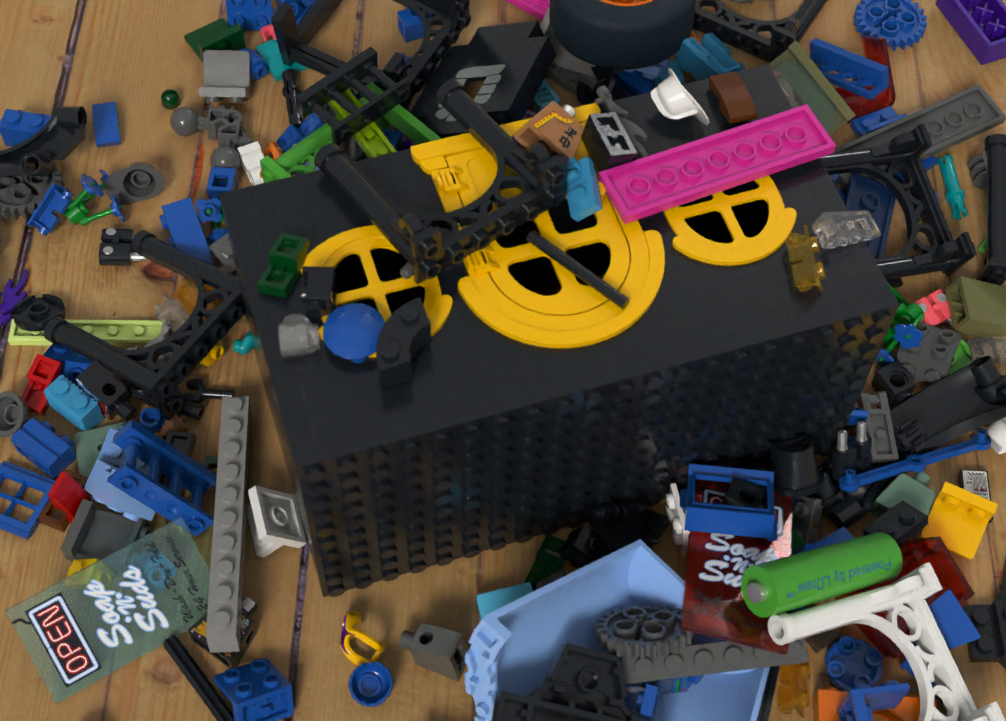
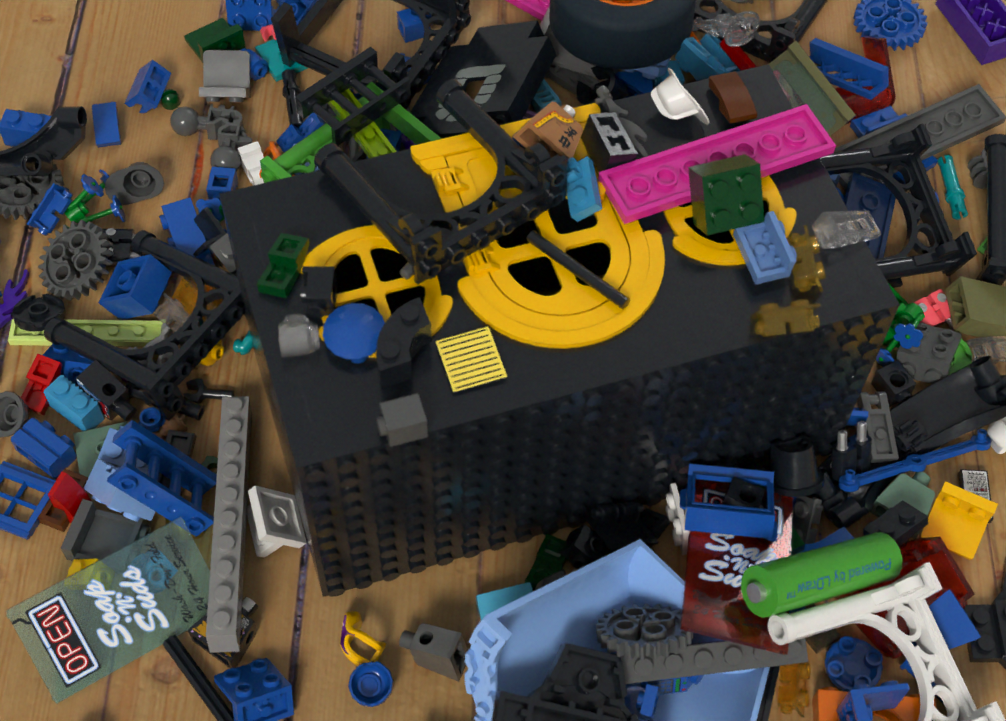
none -> dark grey gear [38,220,114,301]
none -> blue brick [98,254,172,320]
none -> blue hinge [124,60,171,113]
none -> black bracket [193,207,227,257]
none -> dark grey brick [376,393,428,447]
none -> light yellow sticker [436,327,507,392]
none -> dark green brick [688,154,764,235]
none -> clear animal [692,11,760,47]
none -> red tile [719,38,757,71]
none -> medium blue bracket [733,211,797,285]
none -> clear yellow hinge [751,300,820,337]

